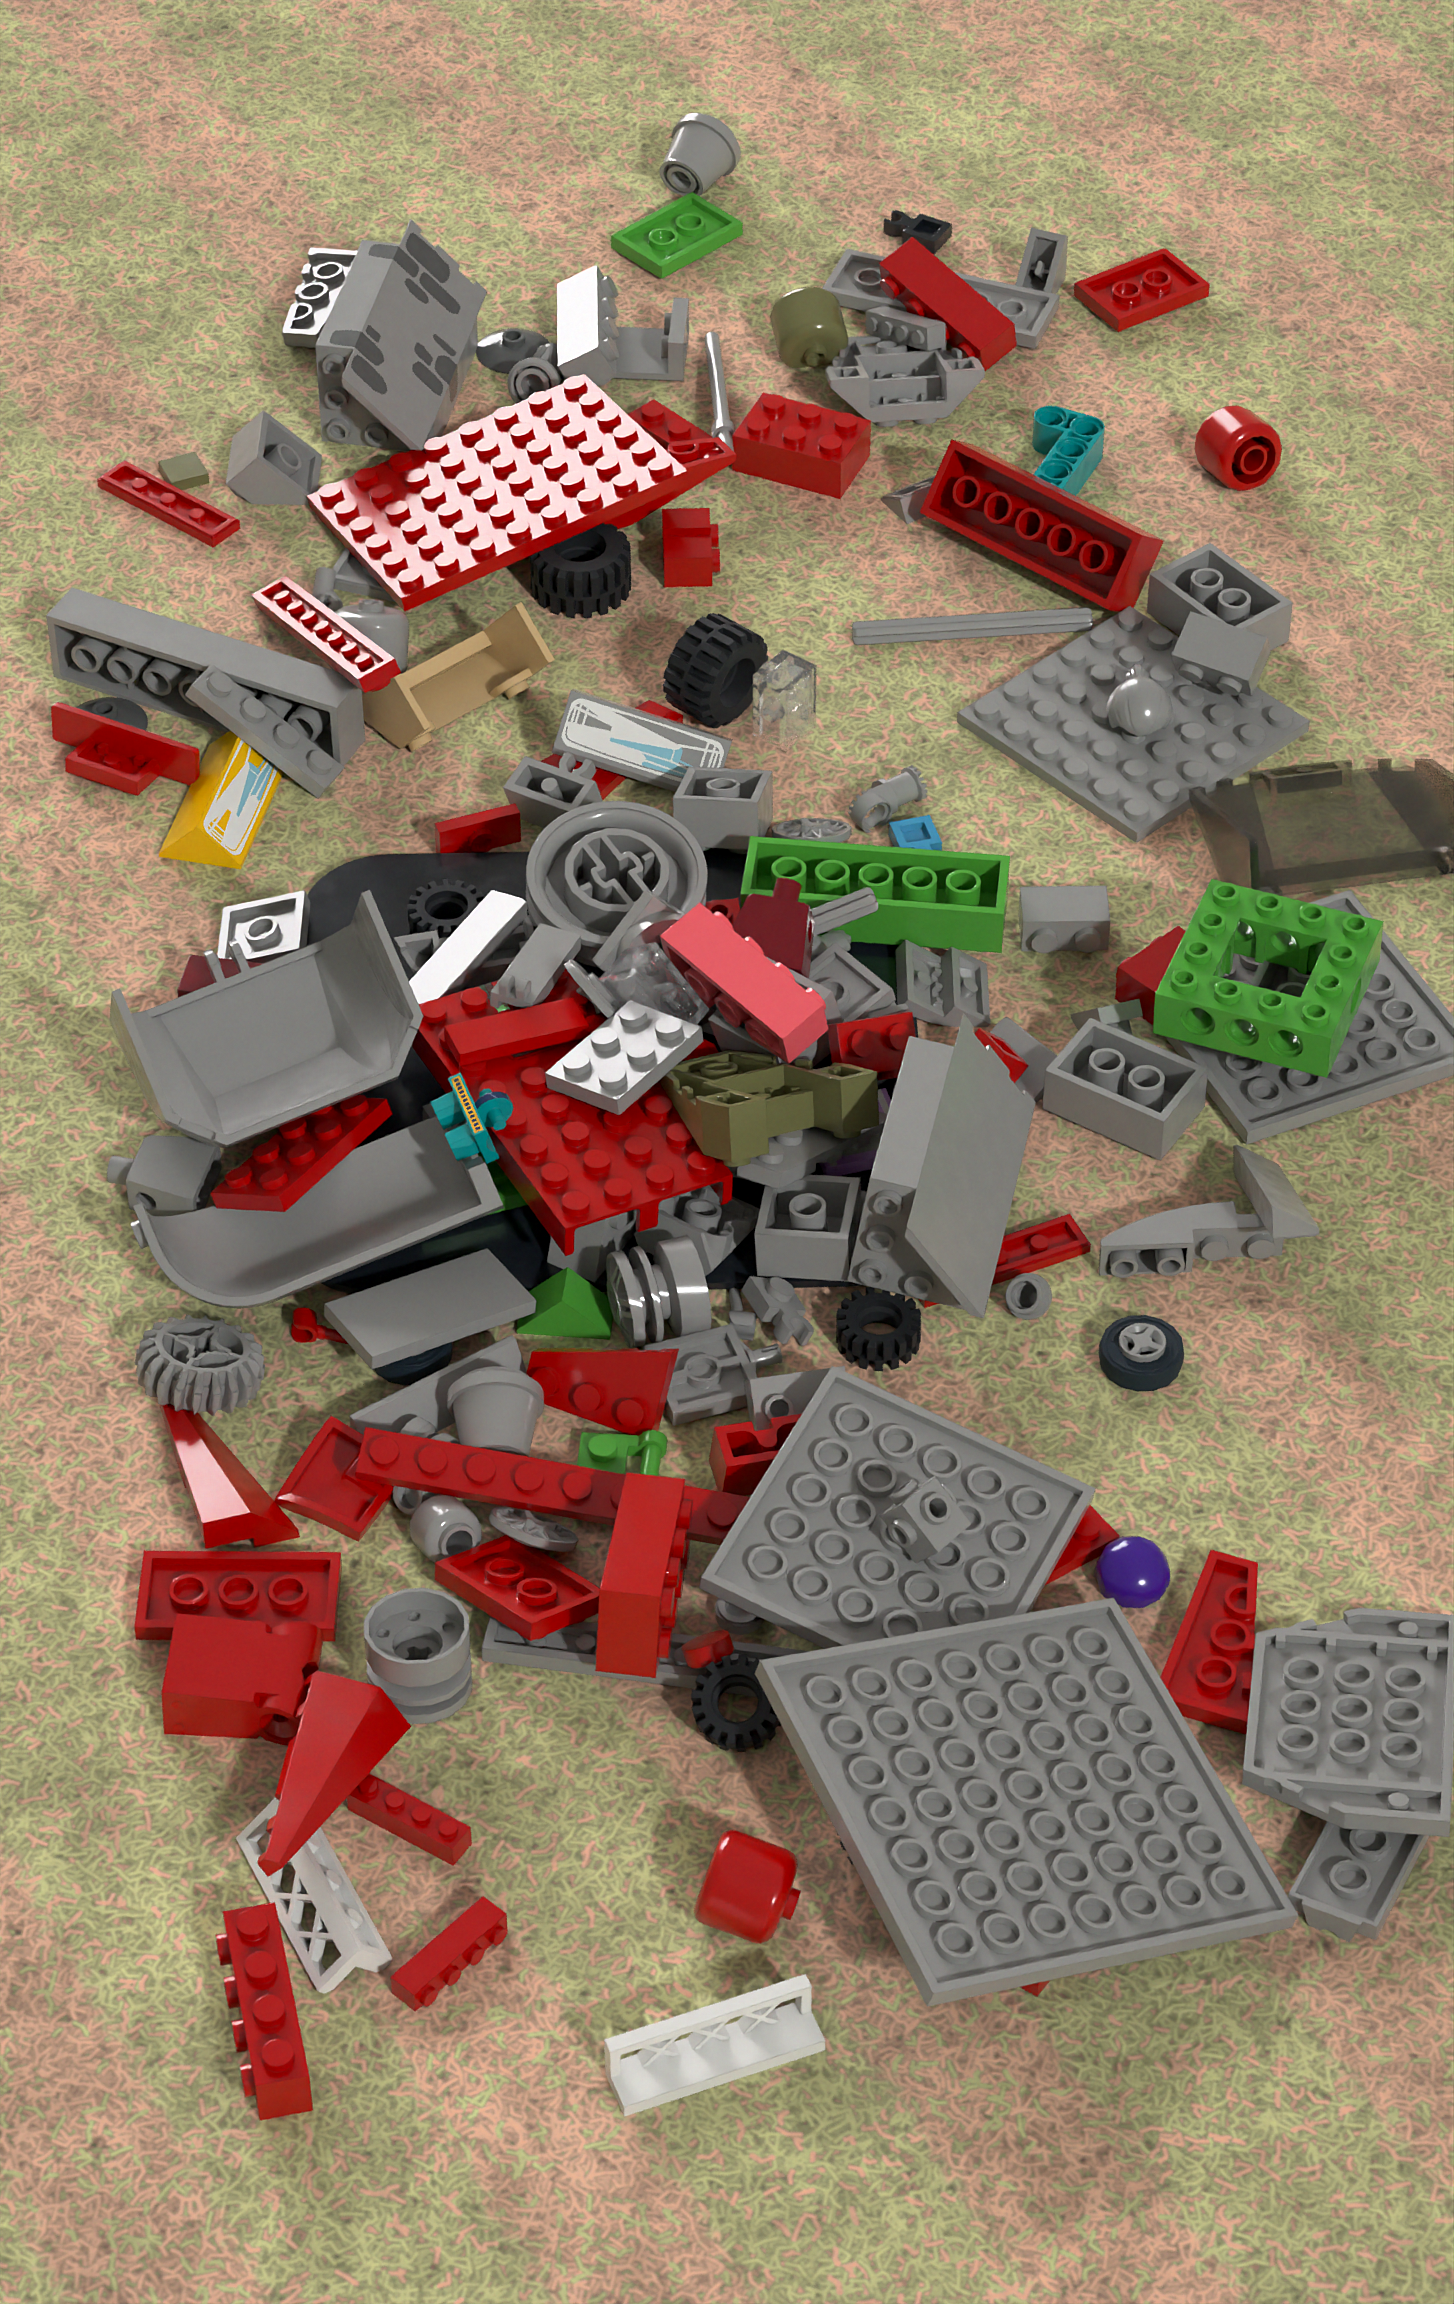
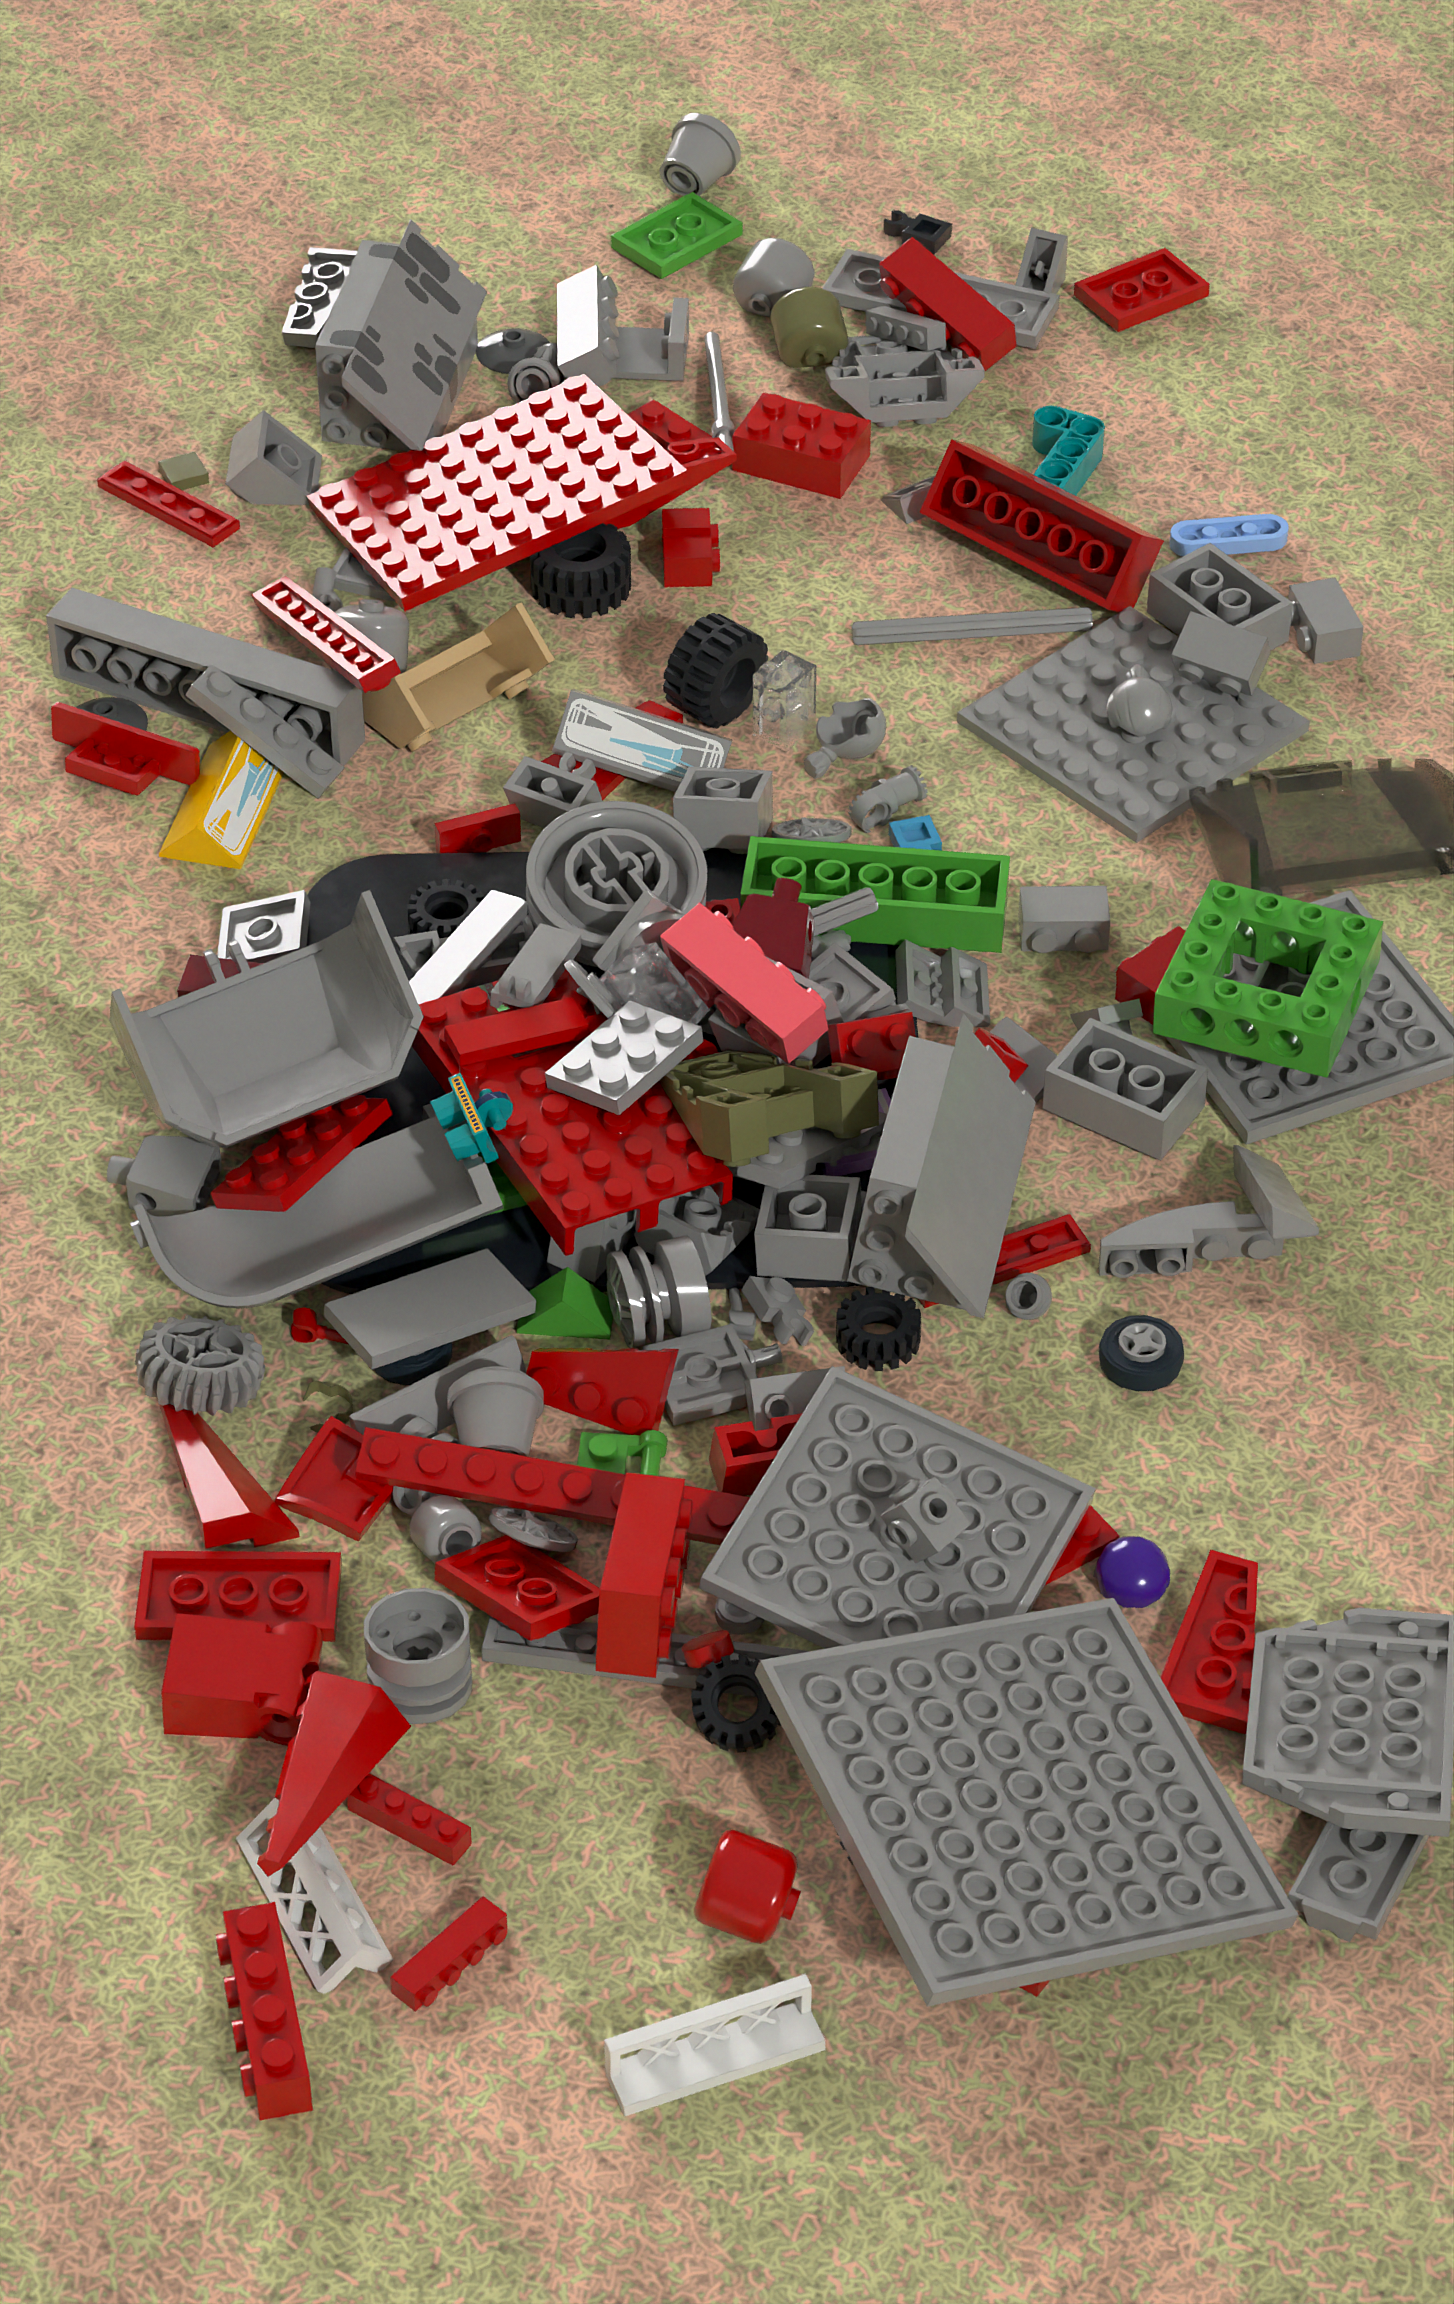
red head [1194,405,1282,491] -> none
none -> olive piece [303,1381,353,1433]
none -> light grey head [732,238,815,317]
none -> light grey hair [804,698,886,779]
none -> light blue plate [1170,514,1289,556]
none -> light grey brick [1288,577,1364,664]

